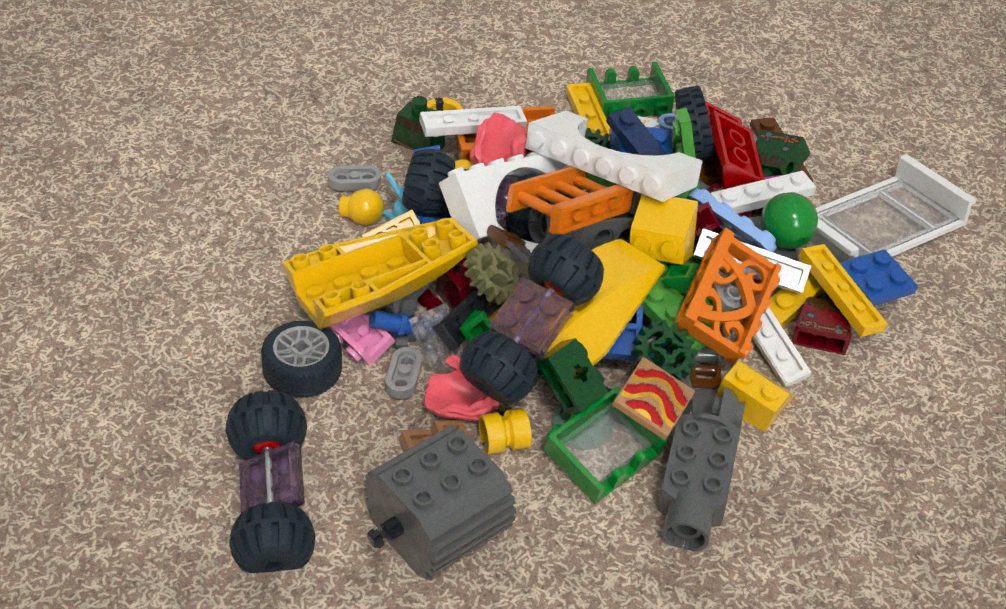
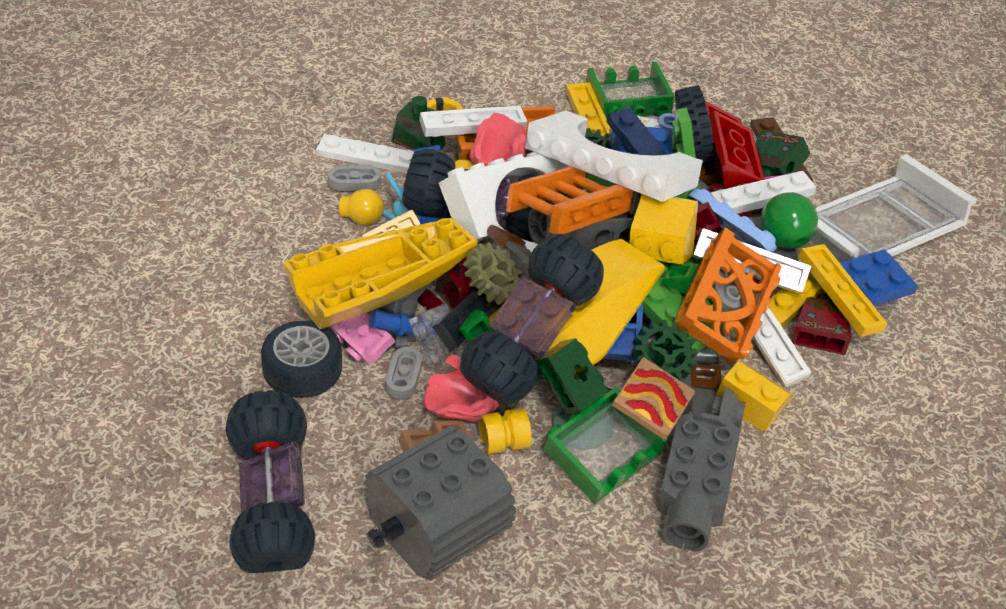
none -> white plate [316,134,414,173]

